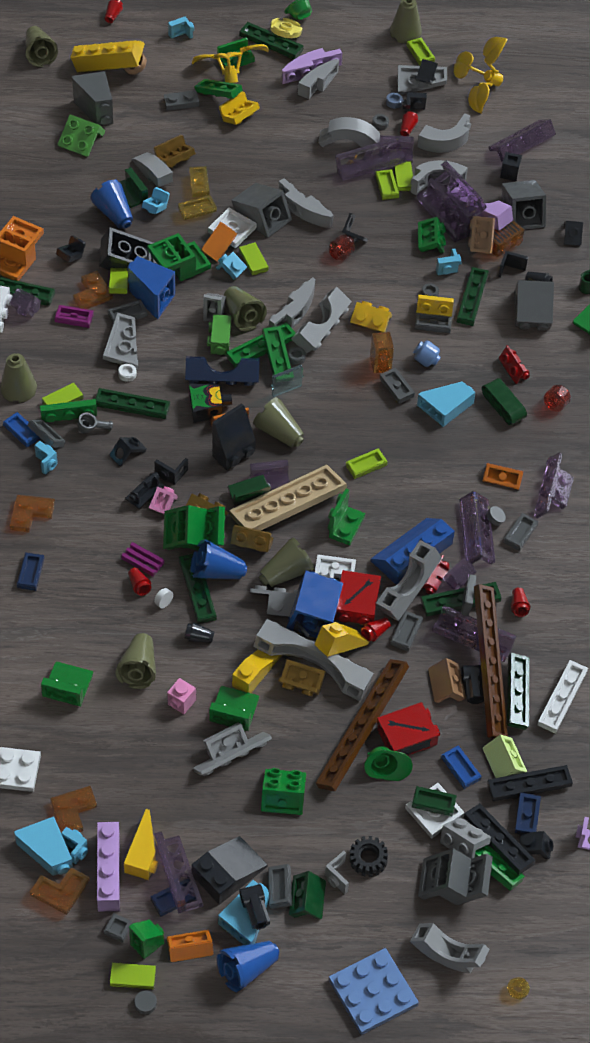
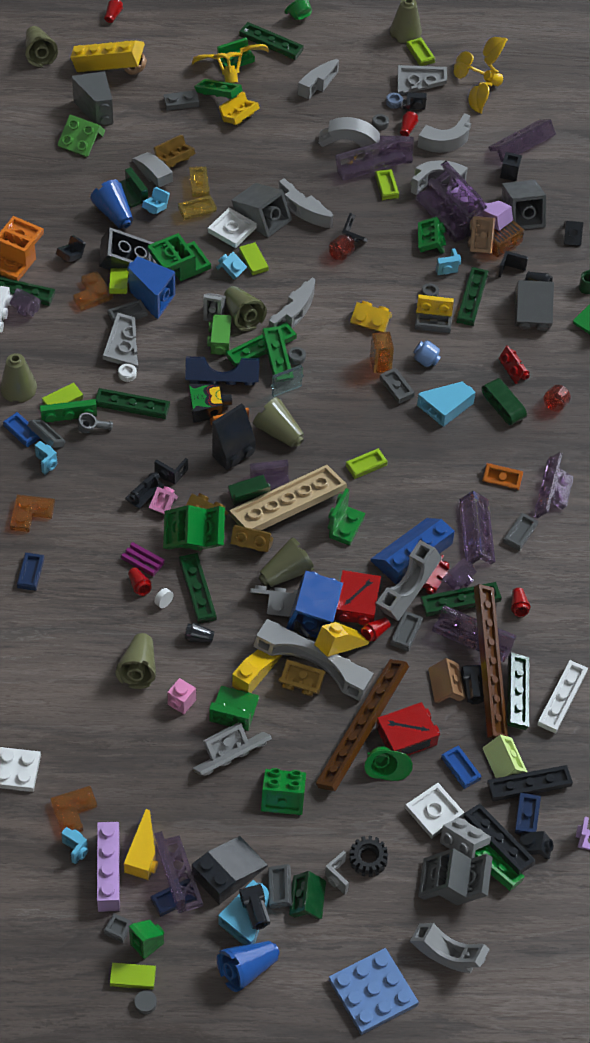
medium azure slope [14,817,73,876] -> none
clear orange plate [30,868,90,915] -> none
green bracket [41,662,93,707] -> none
magenta tile [54,305,94,328] -> none
black bracket [109,437,147,466] -> none
orange slope [166,930,214,962] -> none
medium azure bracket [168,16,194,39] -> none
blue cone [191,539,247,579] -> none
orange slope [201,222,237,262] -> none
light yellow tile [270,18,303,38] -> none
lavender slope [282,48,342,84] -> none
light grey arch [291,287,352,354] -> none
white plate [315,555,356,578] -> none
lime tile [394,162,413,191] -> none
dark green tile [412,786,457,817] -> none
black bracket [414,59,438,85] -> none
dark grey tile [461,574,476,617] -> none
tile [486,506,506,526] -> none
clear yellow plate [507,977,530,999] -> none

